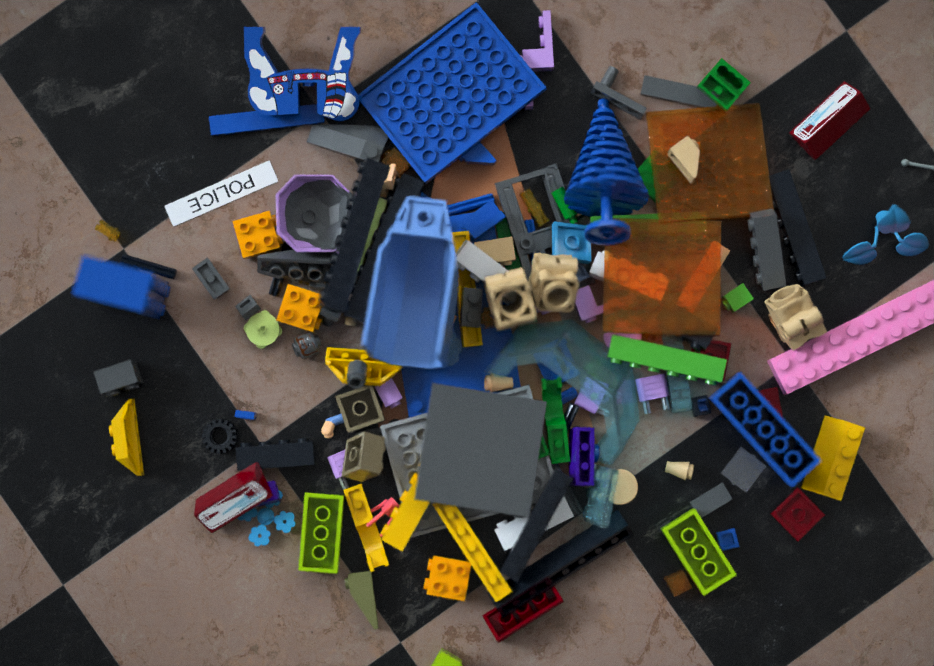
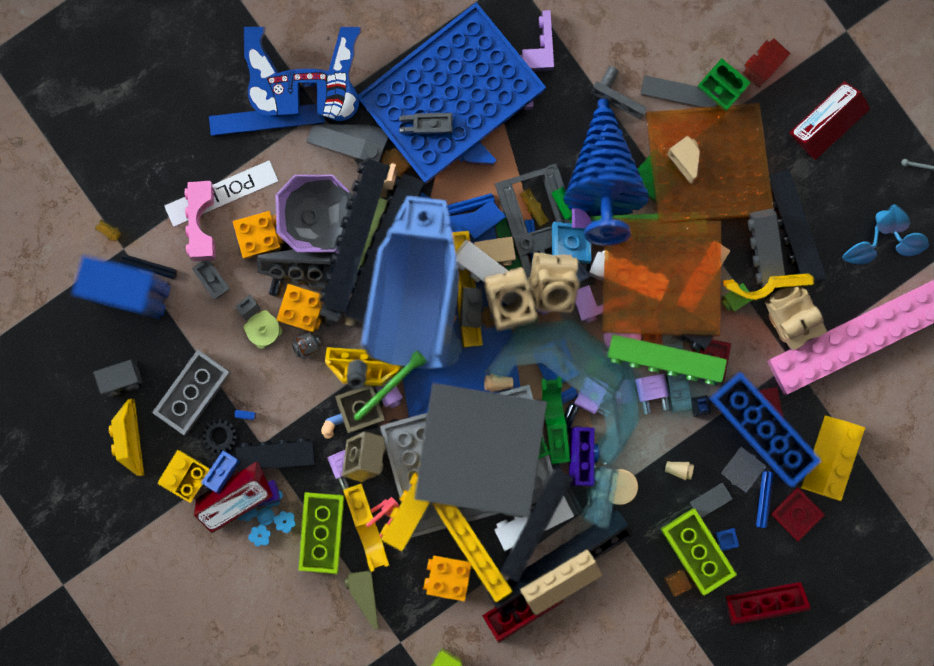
none -> light grey brick [152,350,231,435]
none -> yellow slope [158,450,210,503]
none -> bright pink arch [185,181,216,261]
none -> panel [201,451,240,494]
none -> bright green piece [354,350,427,421]
none -> dark grey hinge [399,113,453,134]
none -> tan brick [520,550,602,615]
none -> medium lavender tile [572,208,592,228]
none -> yellow piece [723,273,813,299]
none -> dark red slope [726,582,811,626]
none -> clear red brick [743,38,791,88]
none -> blue axle [756,471,774,528]

